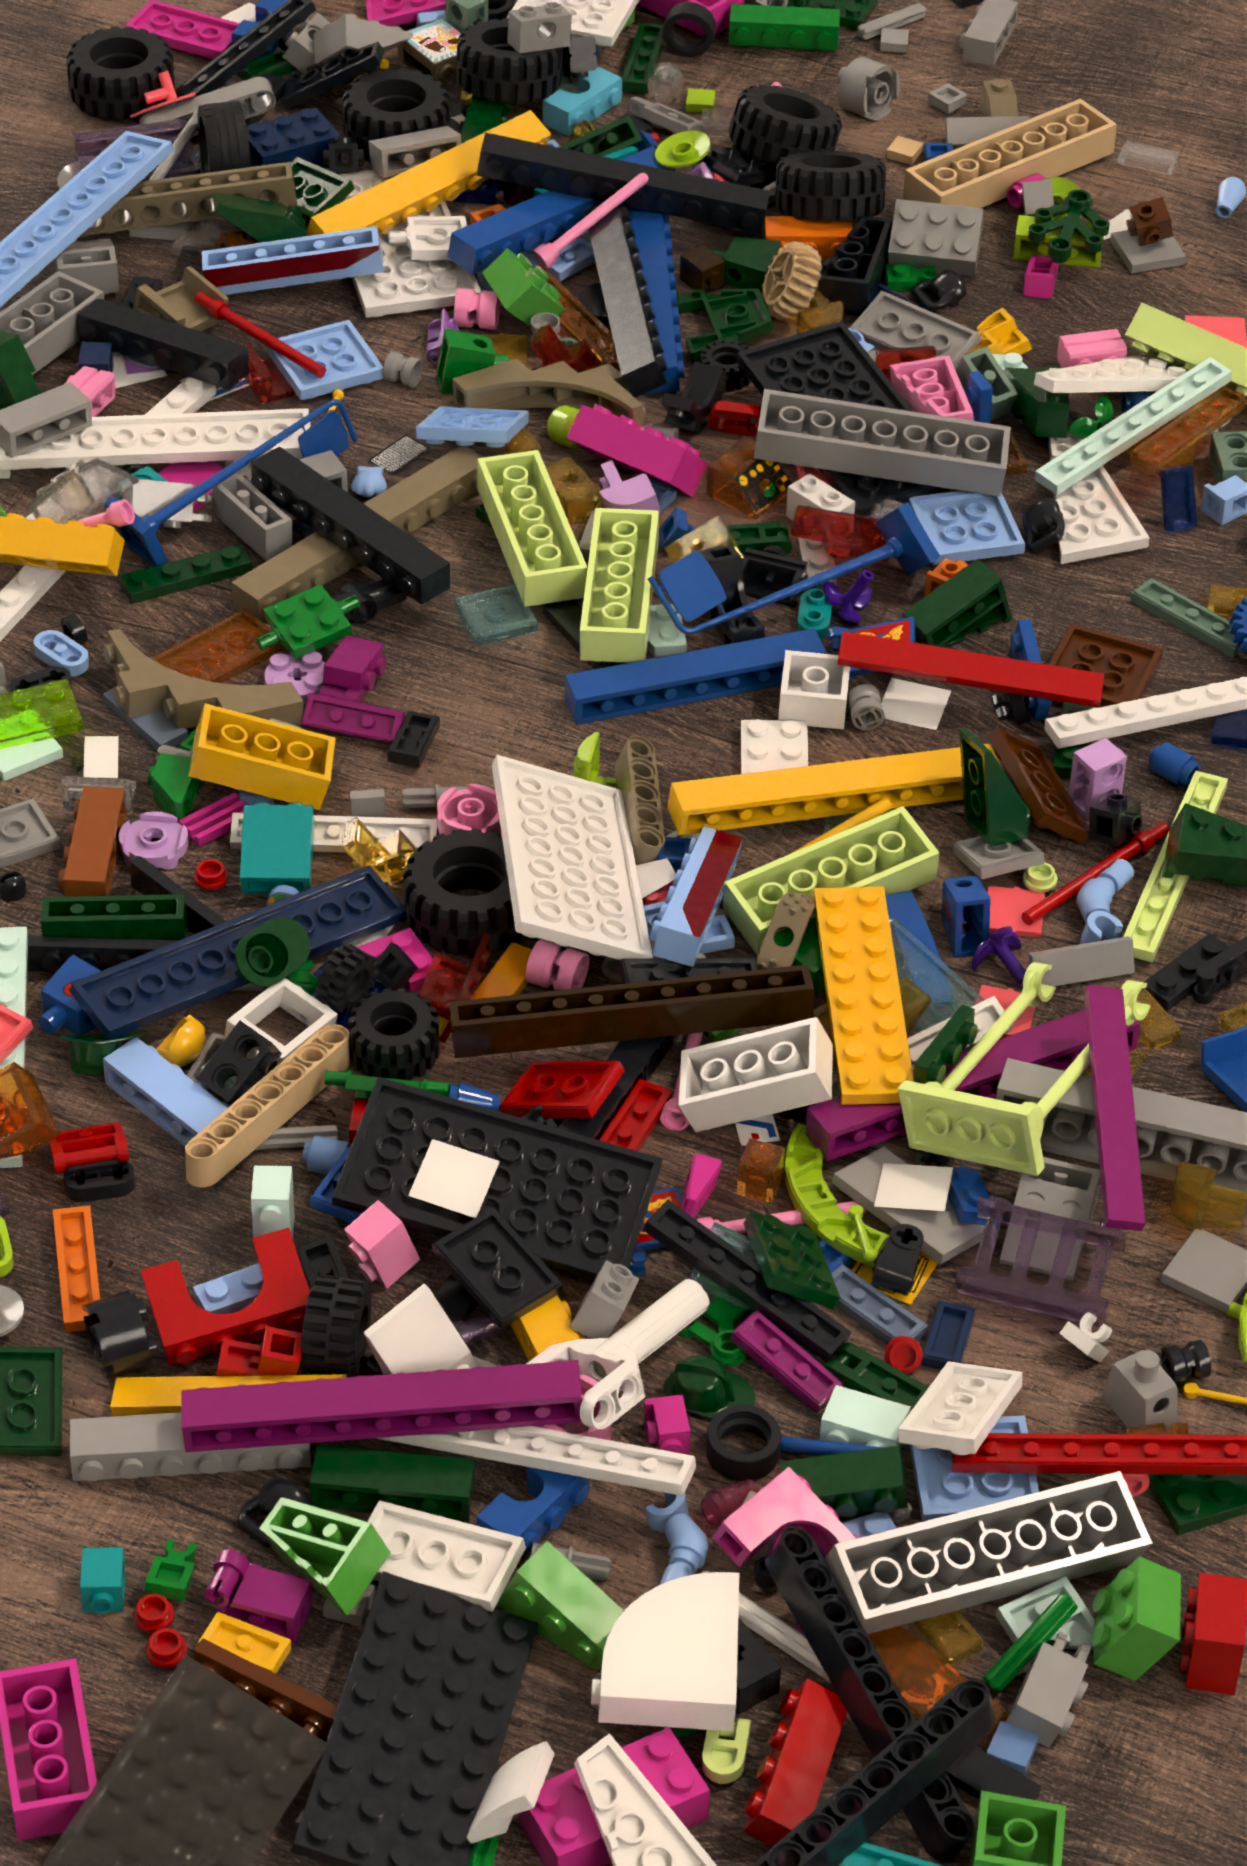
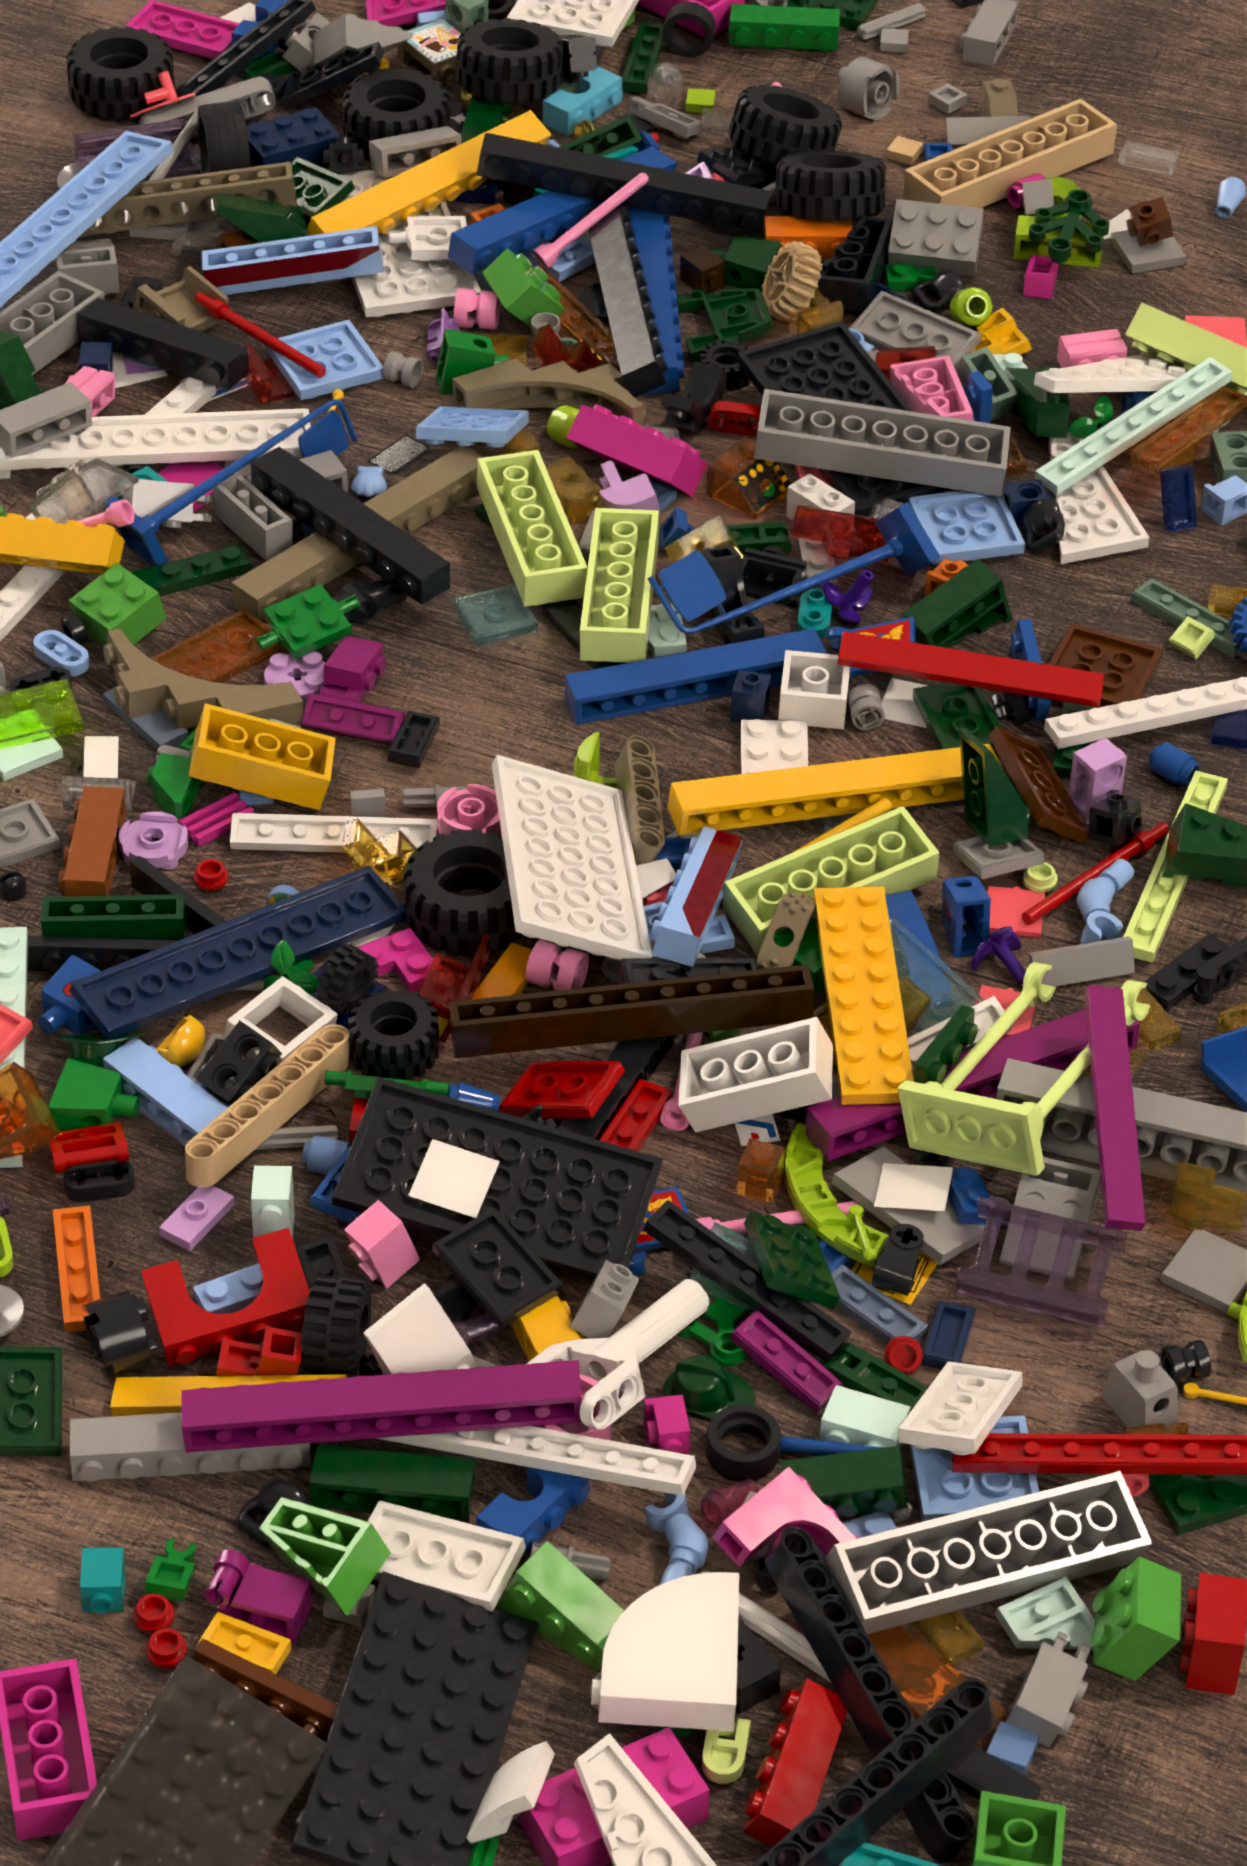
dark green piece [235,917,310,987] -> none
teal brick [240,803,315,895] -> none
black plate [376,943,418,991] -> none
light grey brick [507,2,572,54] -> none
lime dish [655,131,711,168] -> none
dark pink slope [681,1154,722,1218] -> none
green axle [982,1593,1078,1693] -> none
white tile [1059,1312,1112,1363] -> none
none -> green torso [48,1058,140,1133]
none -> bright green brick [68,563,167,646]
none -> lavender plate [159,1185,235,1251]
none -> dark blue brick [730,670,771,723]
none -> dark green plate [913,683,1002,750]
none -> lime head [950,287,992,327]
none -> dark blue brick [1003,480,1051,526]
none -> yellowish green tile [1169,616,1215,660]

